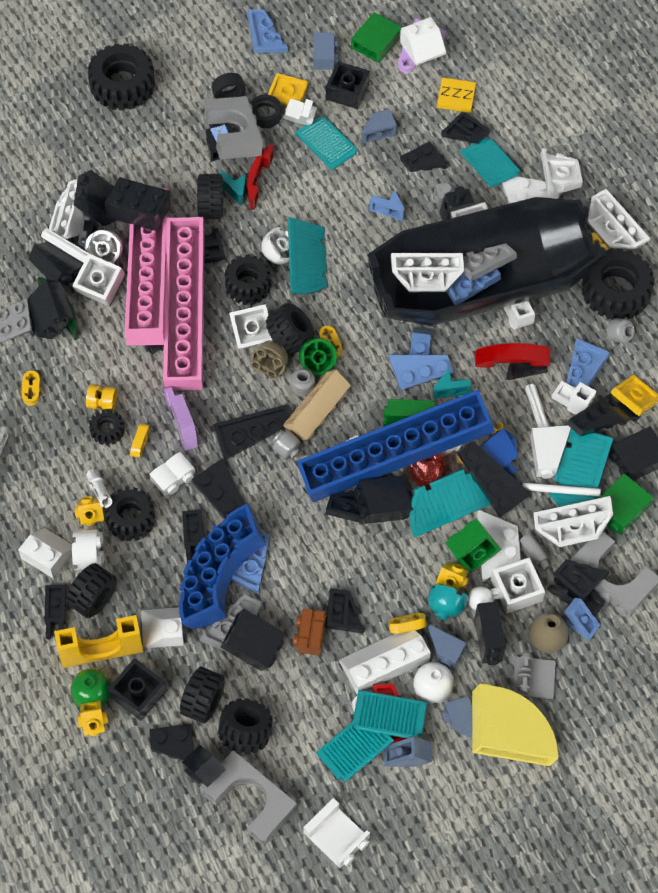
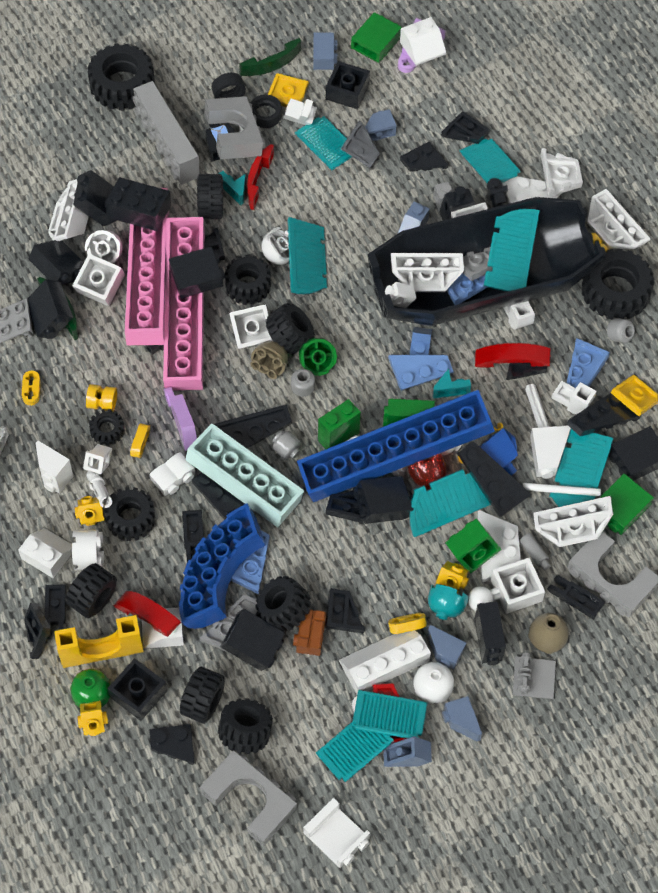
white axle [41,228,89,263] -> none
black wing [76,213,99,252] -> none
black brick [182,745,226,788] -> none
medium blue wing [247,9,288,53] -> none
tan brick [283,370,351,441] -> none
yellow beam [319,326,342,358] -> none
medium blue slope [369,190,405,221] -> none
yellow tile [437,77,476,113] -> none
light yellow brick [472,683,558,766] -> none
black wing [553,559,609,601] -> none
medium blue slope [564,598,600,640] -> none
none -> black wing [24,603,51,659]
none -> white slope [36,441,73,494]
none -> white brick [83,444,112,474]
none -> red slope [113,591,181,637]
none -> light grey brick [132,81,200,185]
none -> black brick [169,247,225,299]
none -> light aqua brick [185,423,304,528]
none -> dark green slope [239,38,301,76]
none -> black tyre [255,576,311,632]
none -> green brick [318,399,361,450]
none -> black wing [341,120,380,169]
none -> white brick [385,282,416,308]
none -> sand blue slope [398,202,430,233]
none -> teal piece [483,209,540,291]
none -> black hips [485,178,508,208]

